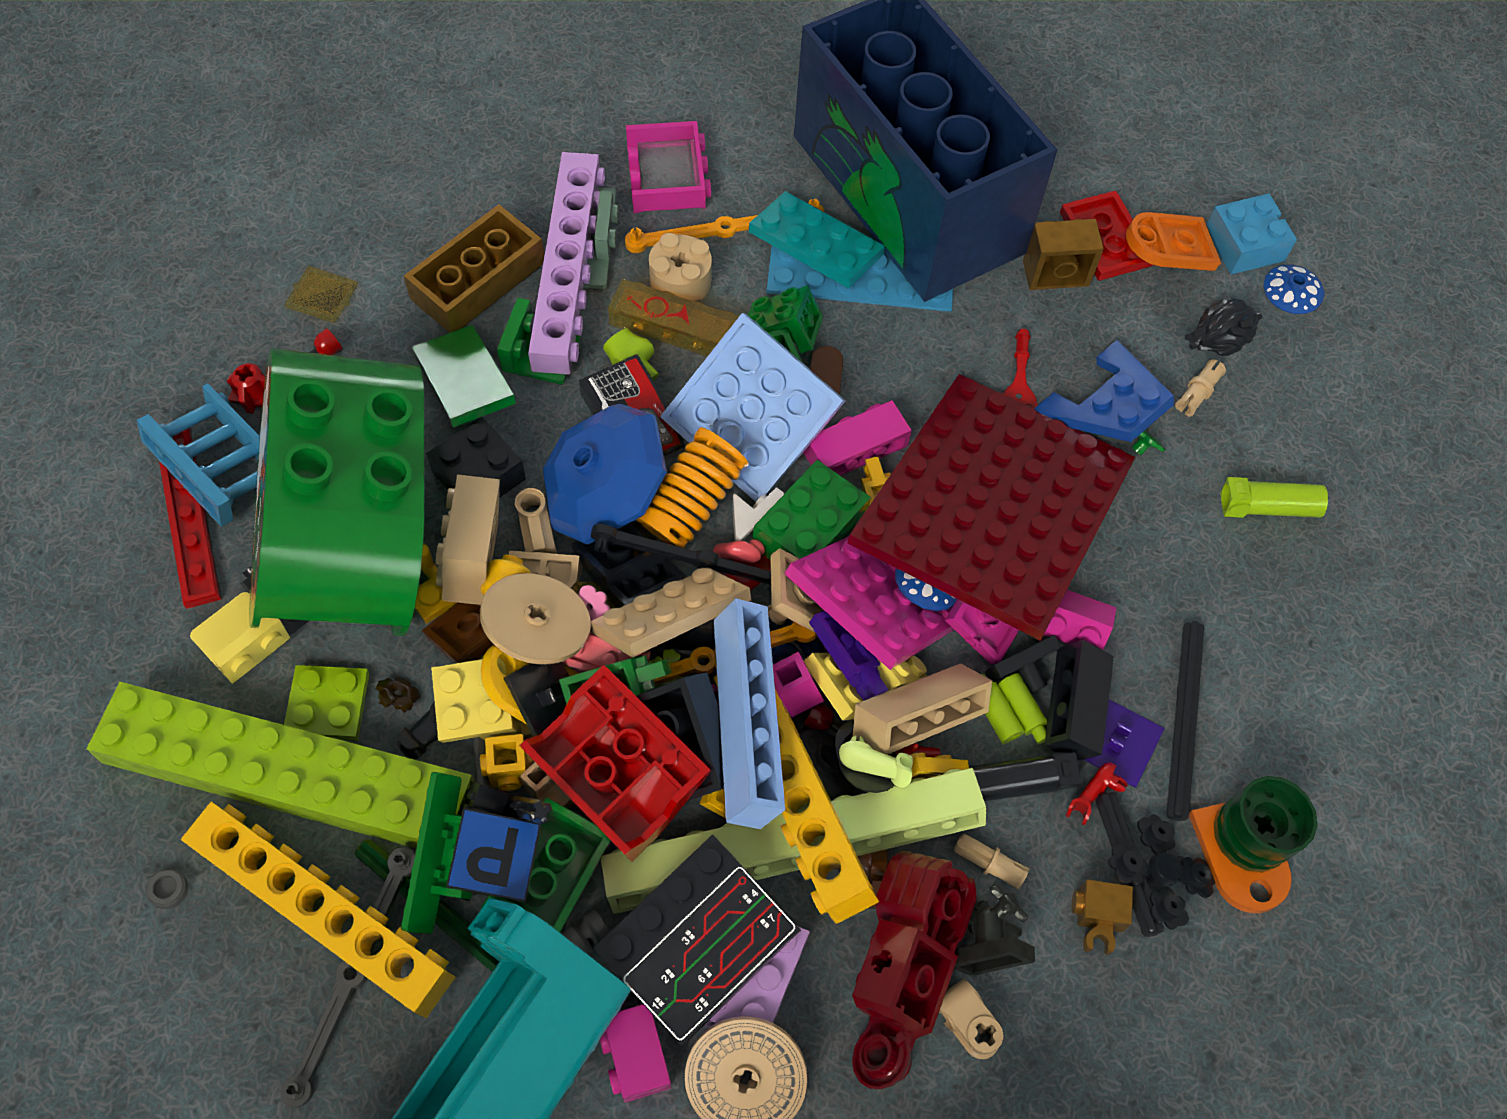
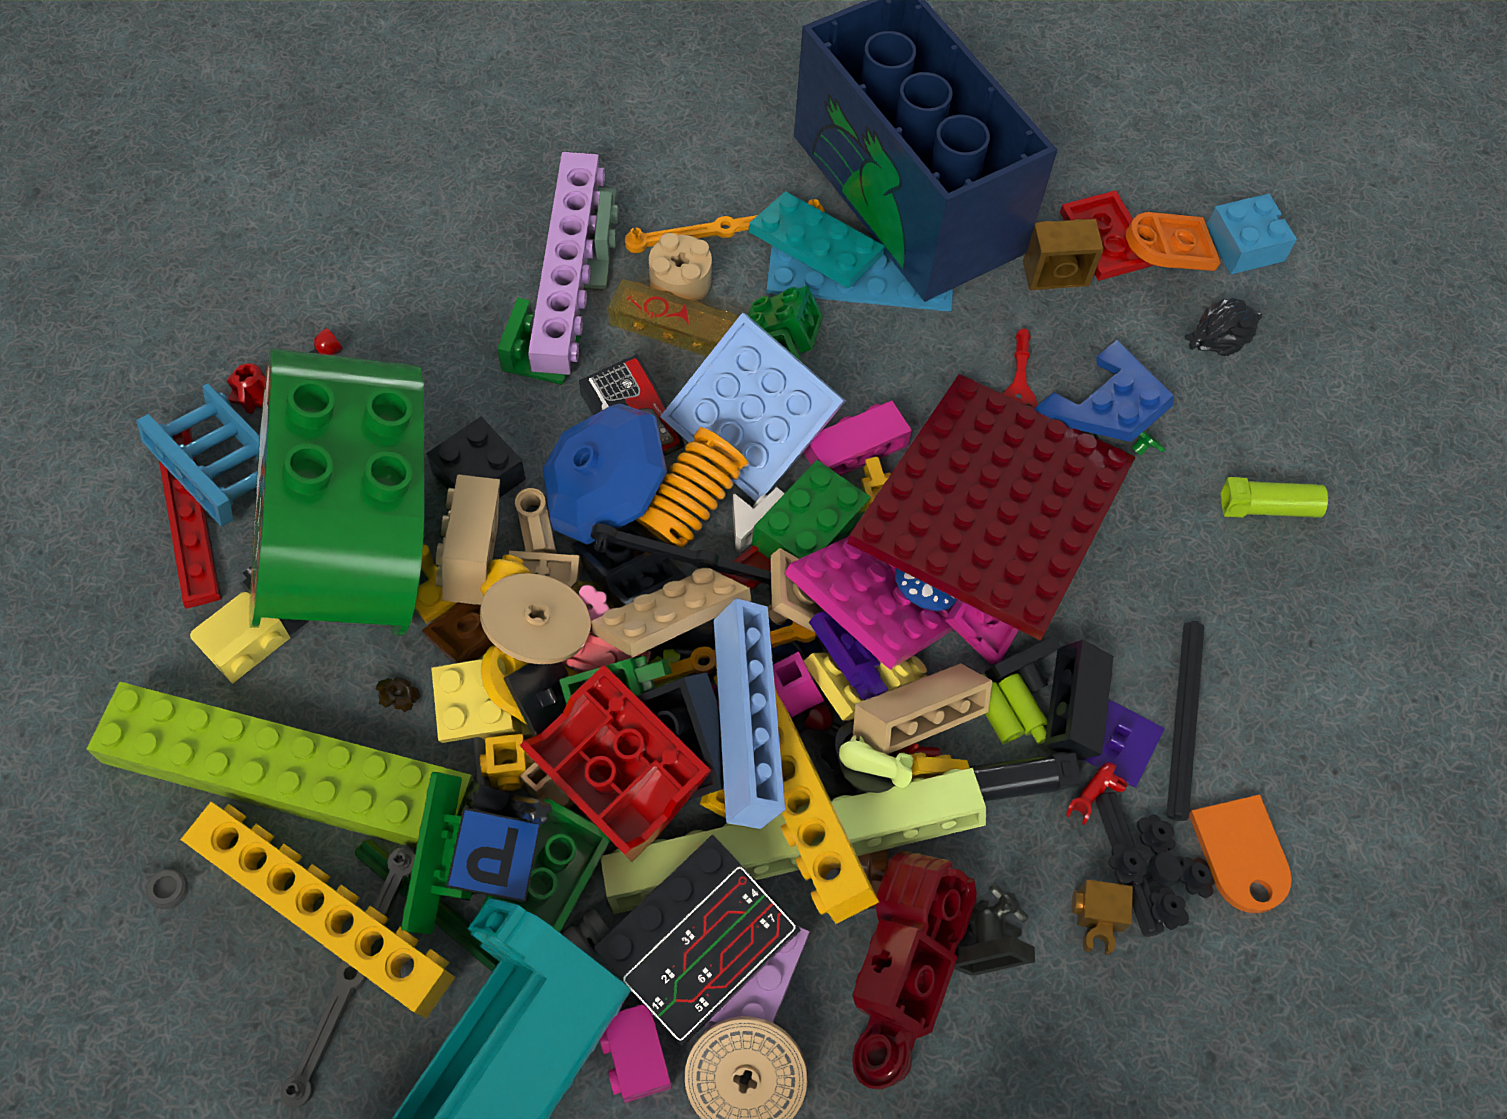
clear yellow piece [284,266,358,323] -> none
lime plate [284,665,370,740] -> none
black piece [398,701,438,760] -> none
pearl gold brick [404,204,544,333] -> none
tile [412,325,516,427] -> none
lime piece [603,328,659,381] -> none
dark pink window [626,121,711,213] -> none
coral arm [713,539,765,564] -> none
reddish brown tile [810,346,843,395] -> none
tan piece [939,978,1003,1060] -> none
tan axle [954,834,1029,889] -> none
dark pink brick [1044,590,1117,650] -> none
tan pin [1175,359,1226,417] -> none
dark green wheel [1213,776,1318,873] -> none
blue dish [1263,265,1325,314] -> none

